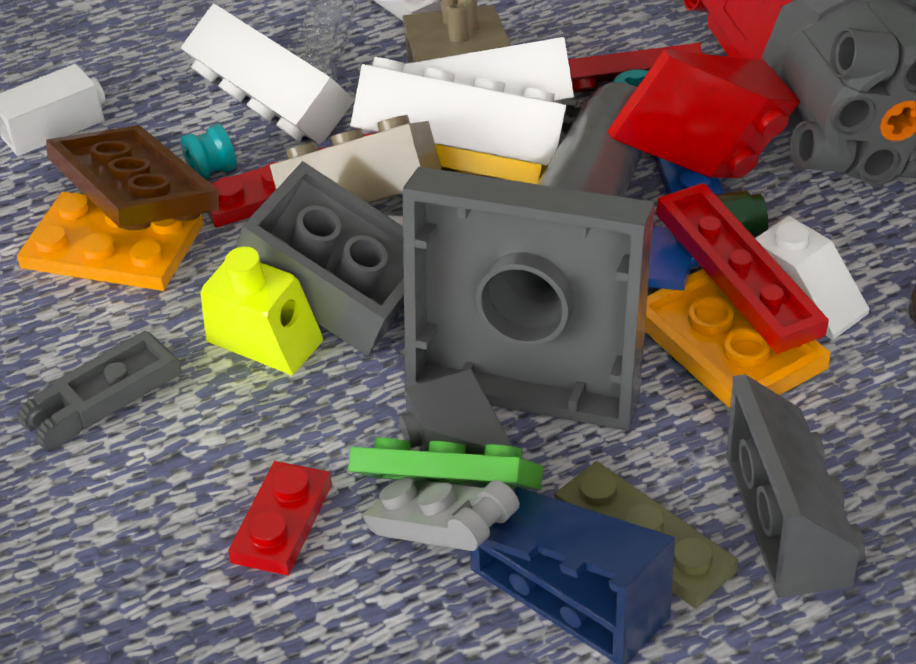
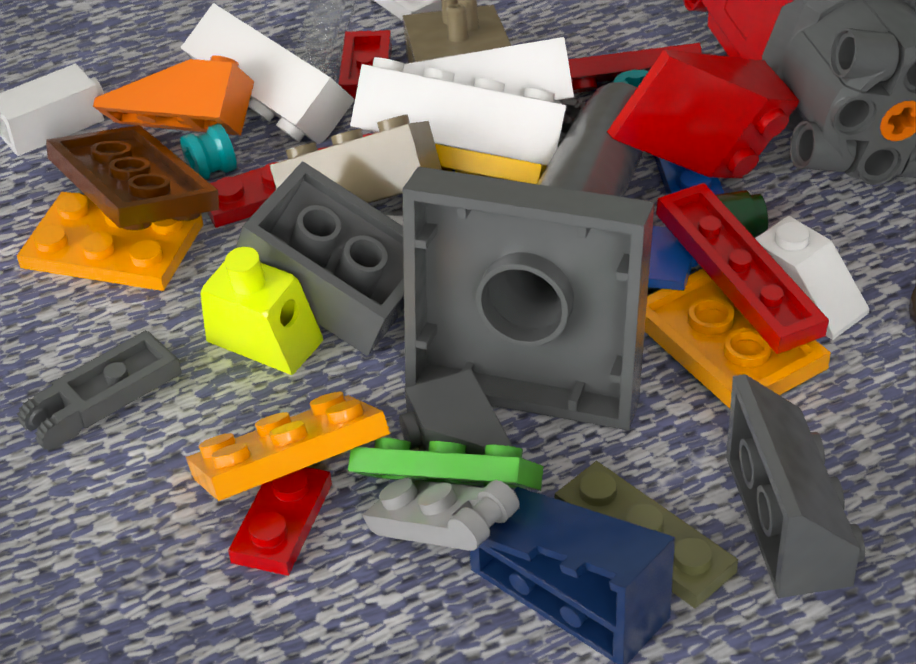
none -> orange slope [93,55,254,136]
none -> light orange plate [186,392,390,501]
none -> red plate [338,30,392,99]

